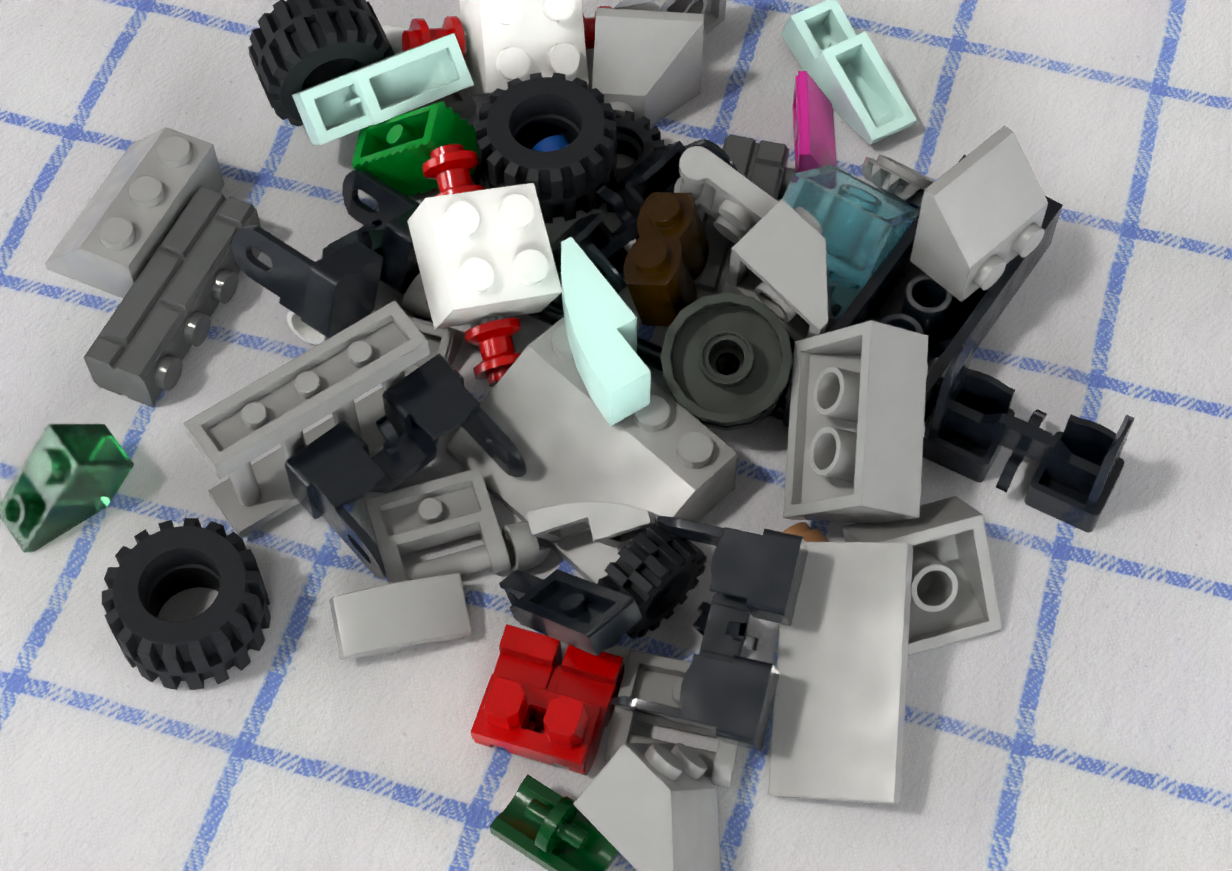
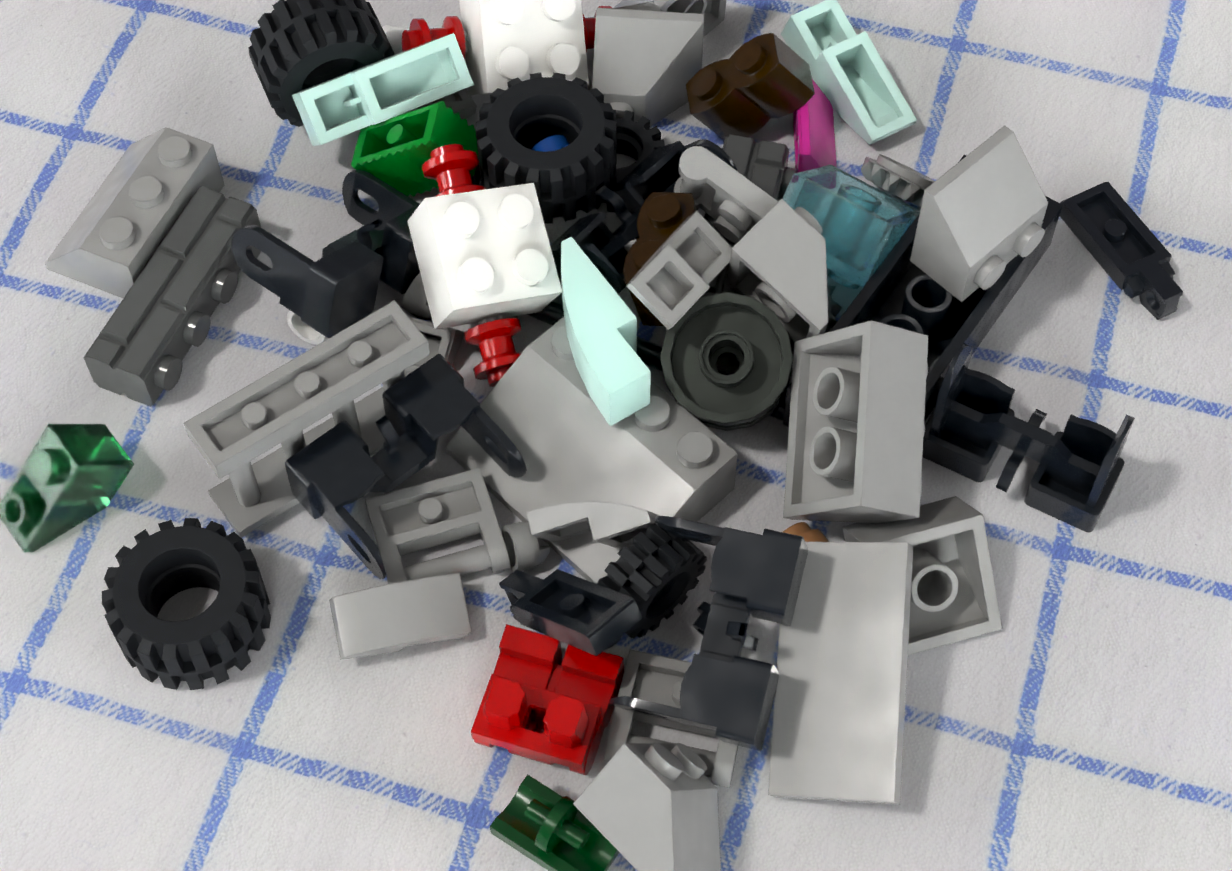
none -> light grey slope [626,211,732,329]
none -> dark brown brick [686,33,815,141]
none -> black hinge [1060,182,1183,320]

